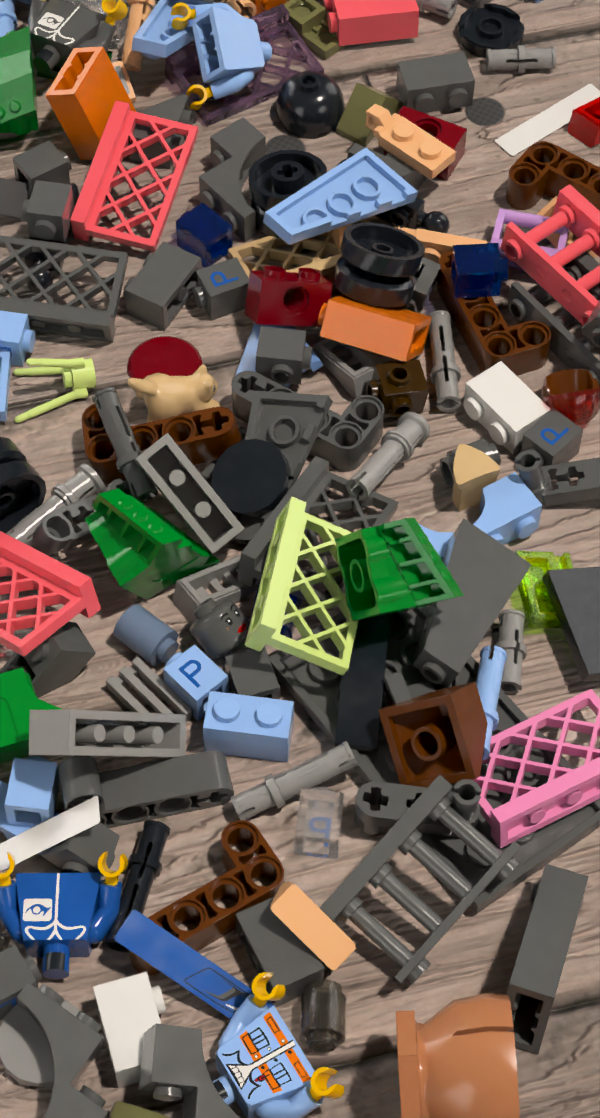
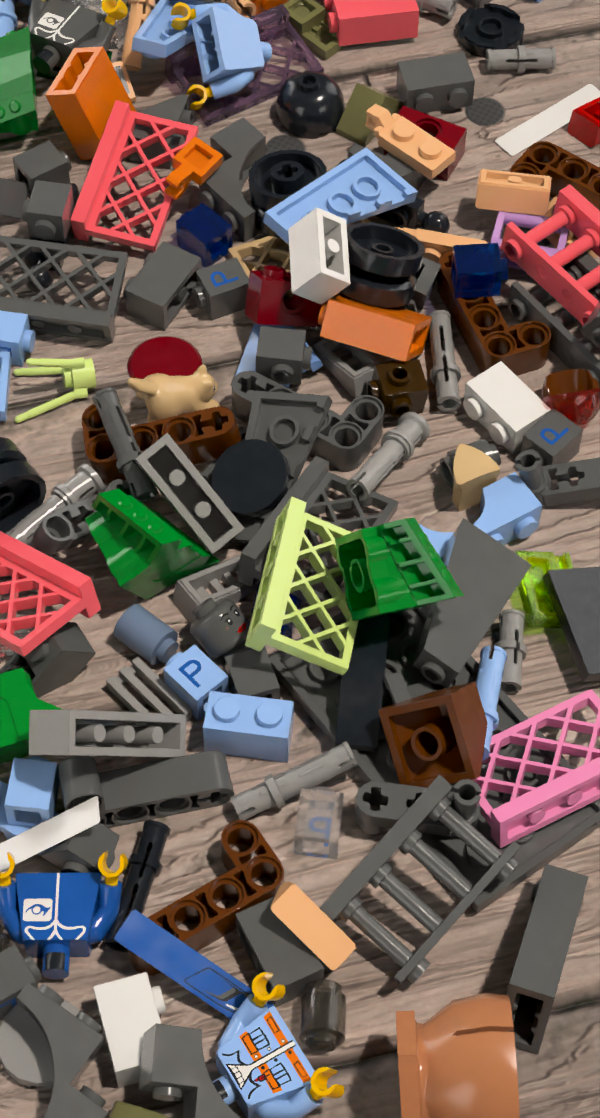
none -> orange plate [164,136,223,200]
none -> white brick [288,207,351,305]
none -> light nougat slope [475,169,552,216]

